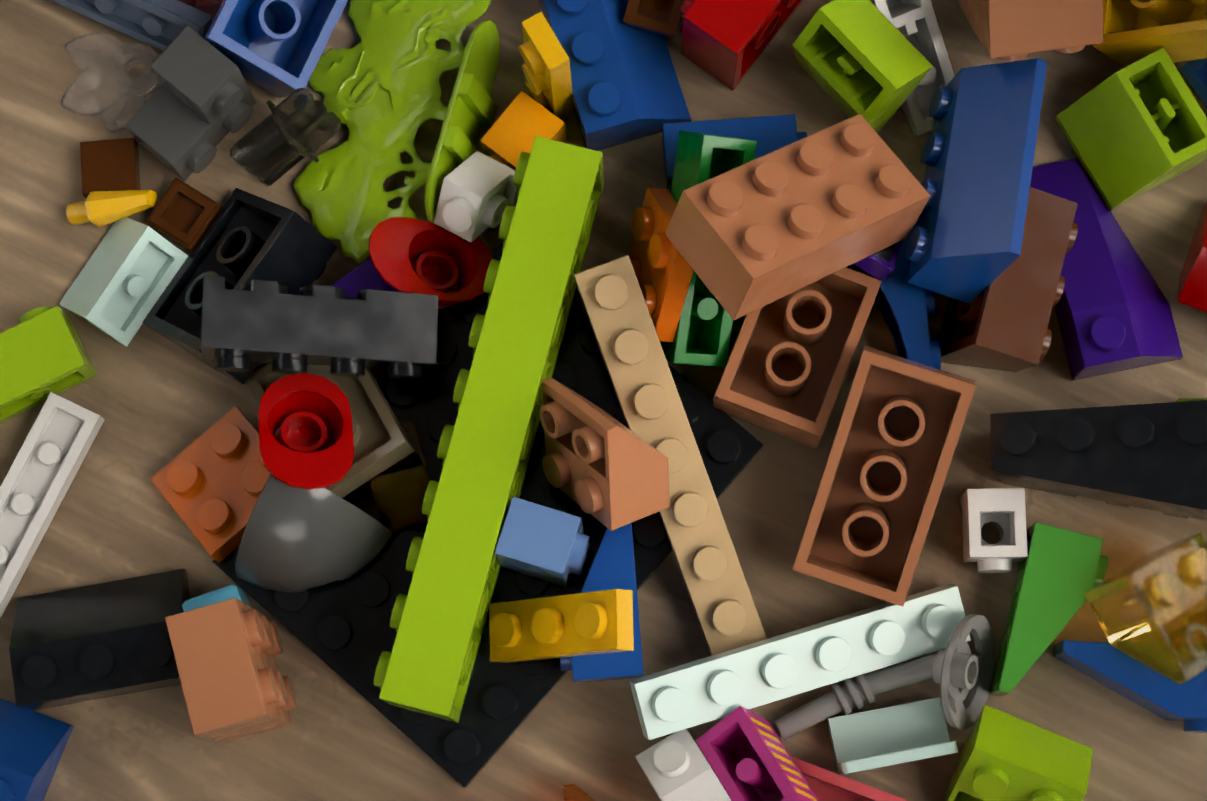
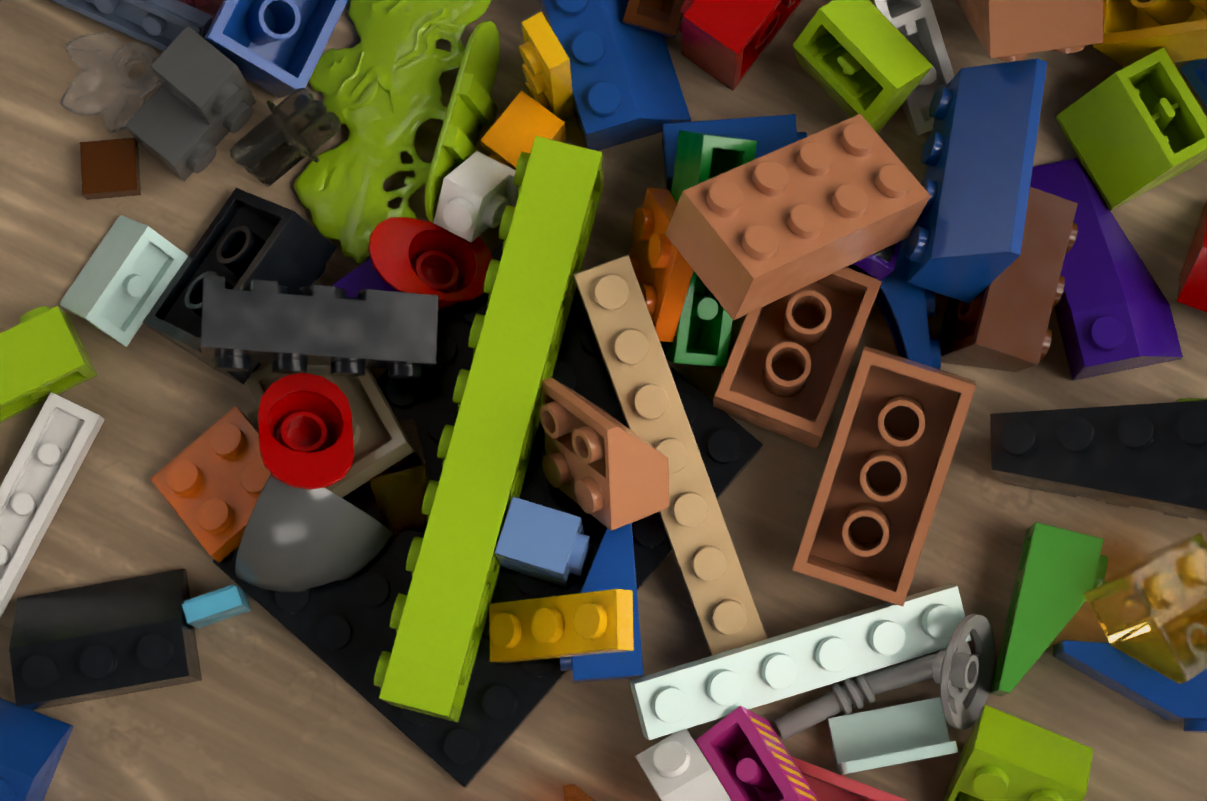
yellow bar [66,190,159,227] -> none
reddish brown tile [145,177,222,253] -> none
nougat brick [165,598,297,743] -> none
white brick [959,488,1028,574] -> none

